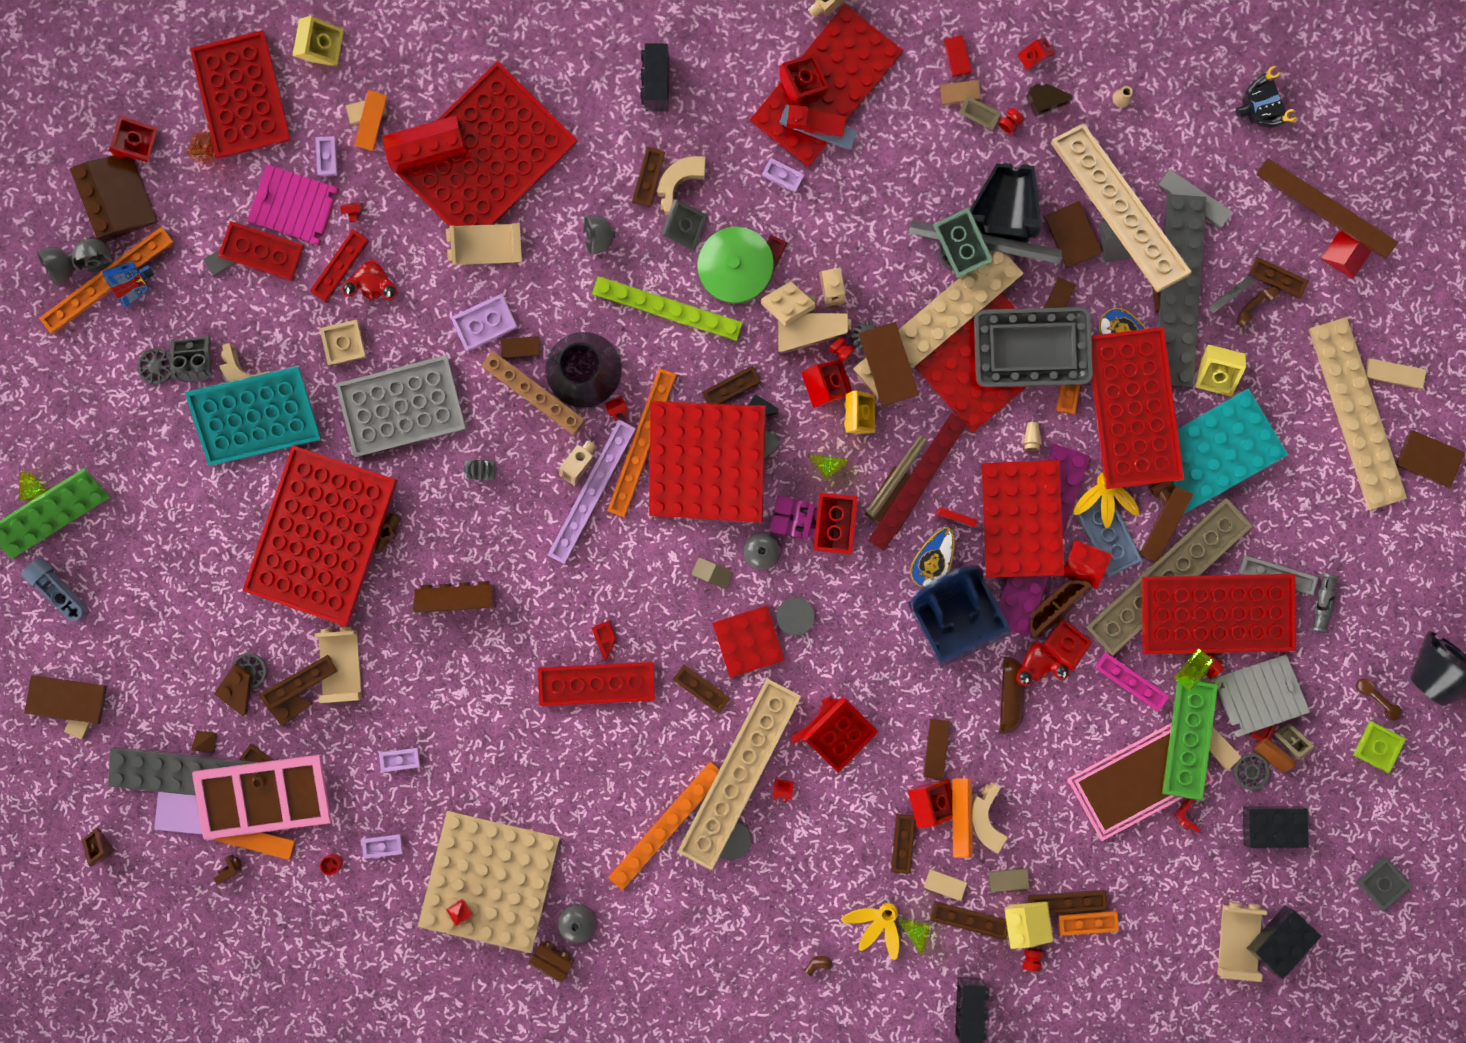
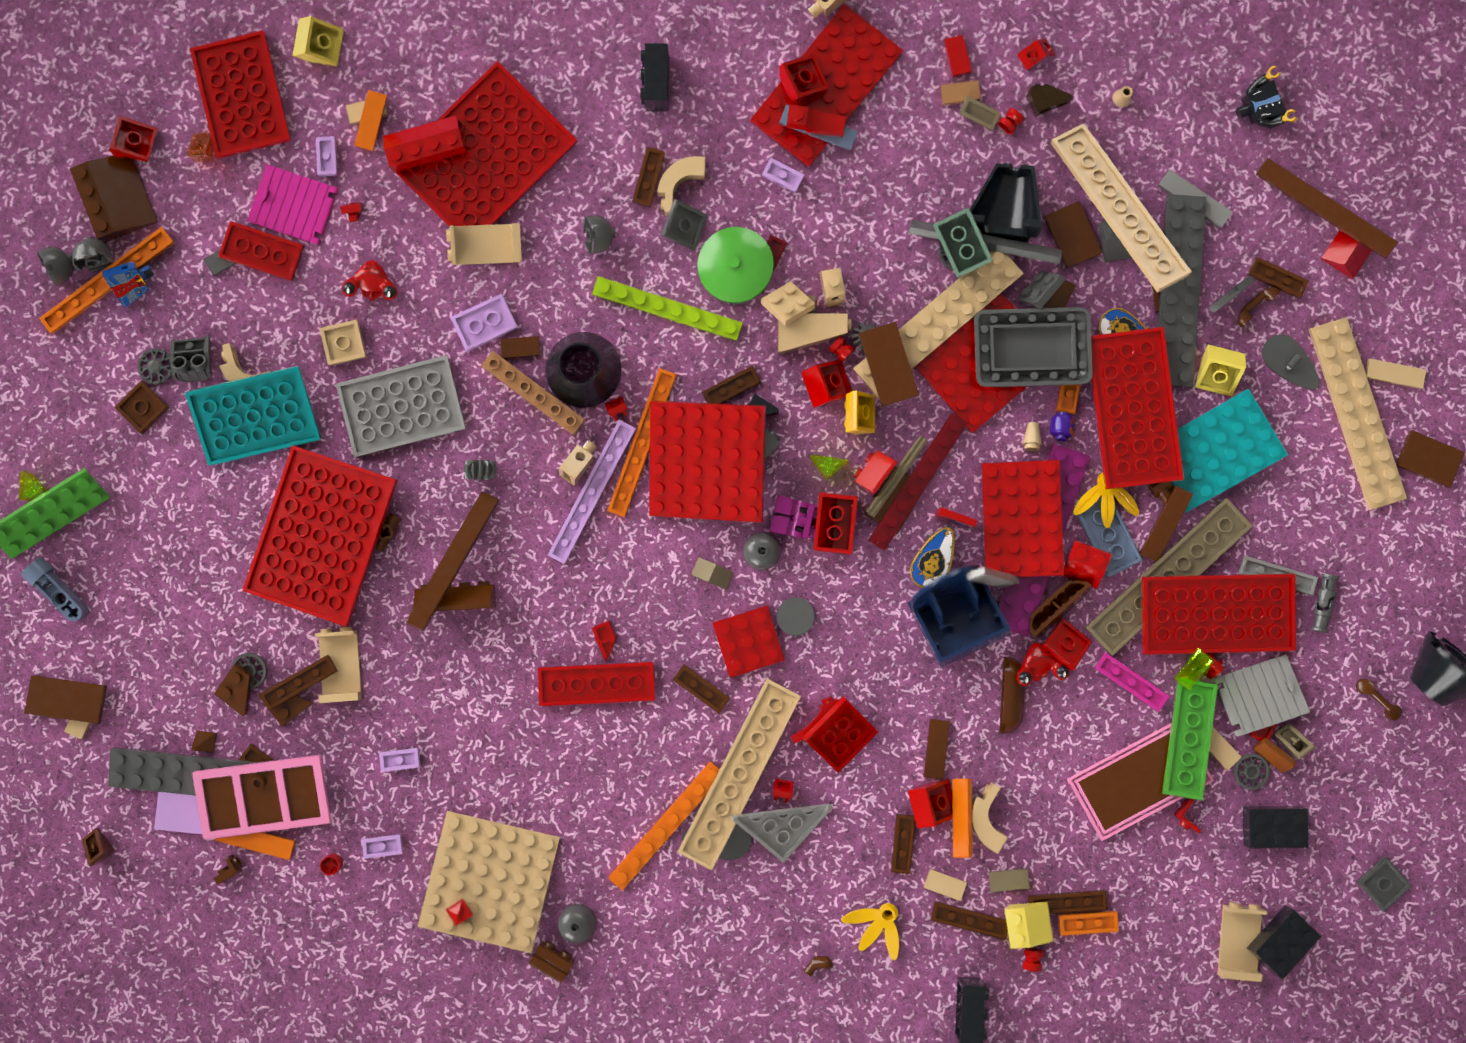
red tile [310,229,369,303] -> none
clear neon green slope [898,917,930,955] -> none
lime tile [1353,721,1406,774] -> none
none -> reddish brown tile [115,380,170,434]
none -> reddish brown tile [406,491,499,632]
none -> light grey tile [731,803,833,863]
none -> slope [853,450,897,496]
none -> light grey tile [966,567,1019,588]
none -> dark grey plate [1017,271,1065,309]
none -> dark purple head [1050,412,1076,442]
none -> dark grey shield [1262,334,1319,389]

